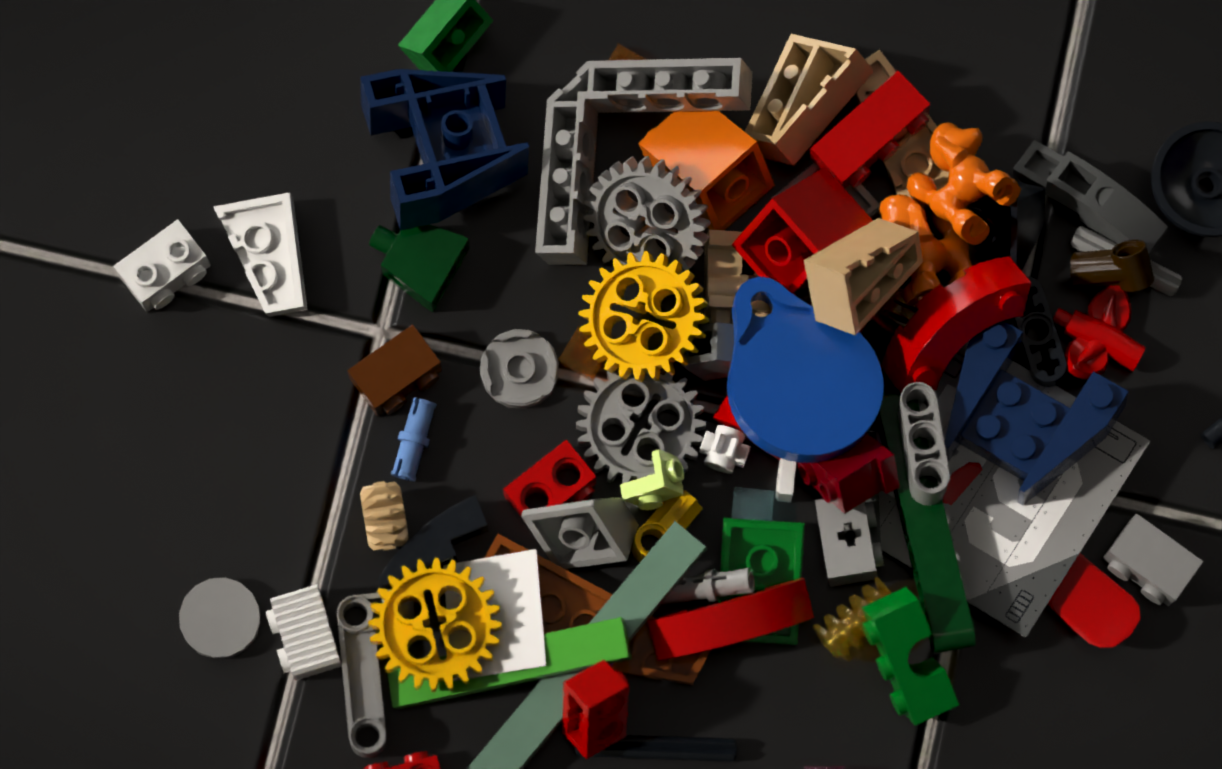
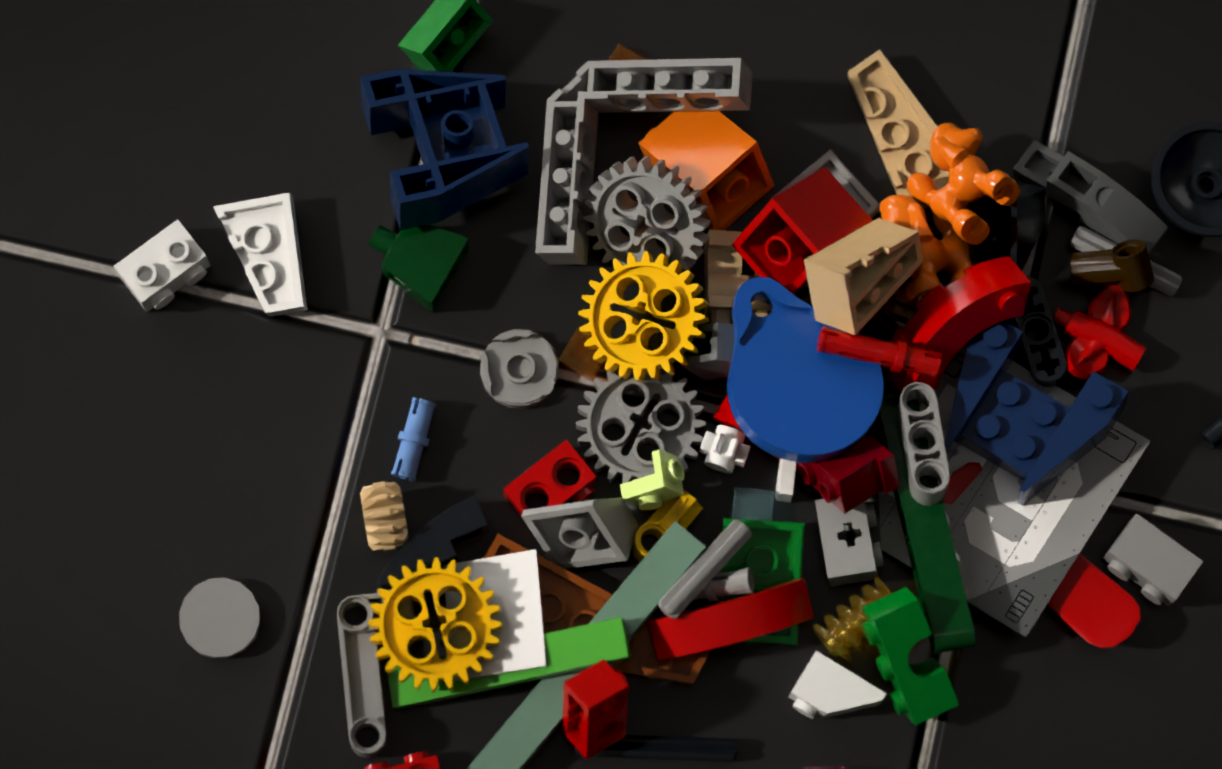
white brick [266,584,342,680] -> none
reddish brown brick [347,324,442,417] -> none
tan wedge [745,34,874,166] -> none
red brick [810,70,931,189] -> none
none -> light grey axle [658,519,752,619]
none -> white slope [788,651,887,719]
none -> red pin [817,326,942,378]

